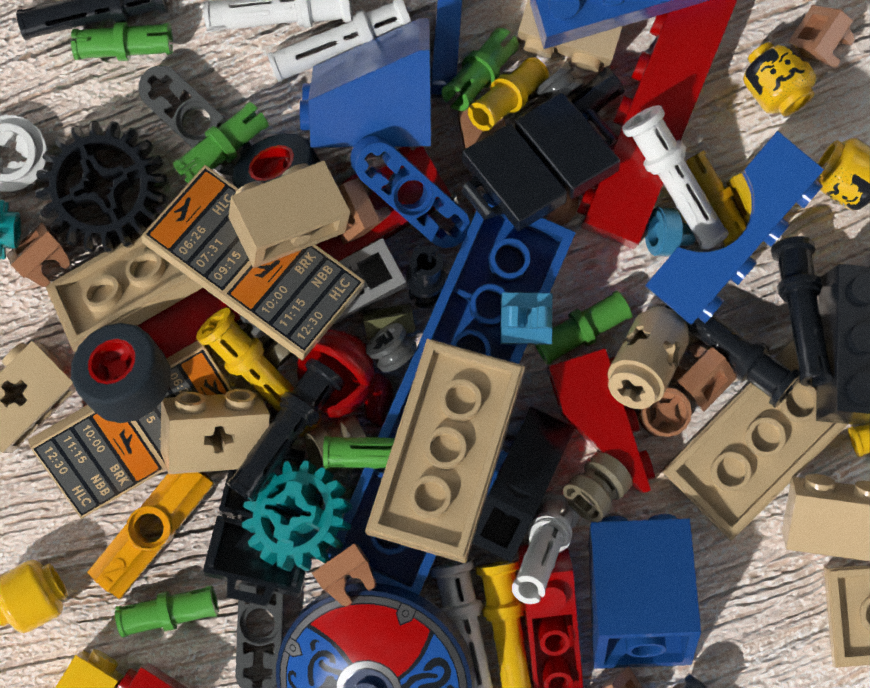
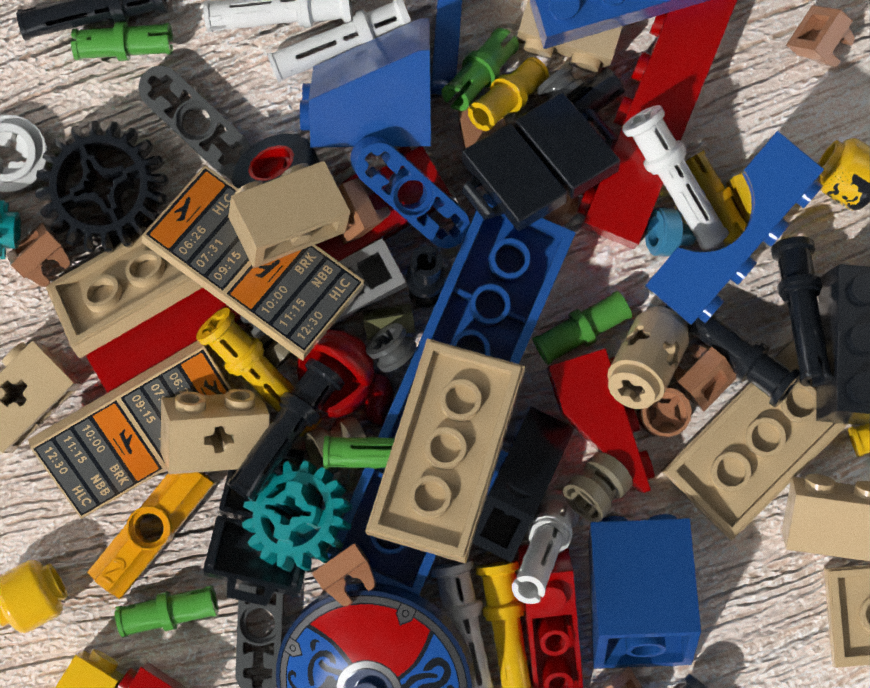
black wheel [71,323,171,423] -> none
bright green pin [173,102,269,183] -> none
dark azure tile [501,292,553,345] -> none
yellow head [743,42,817,116] -> none

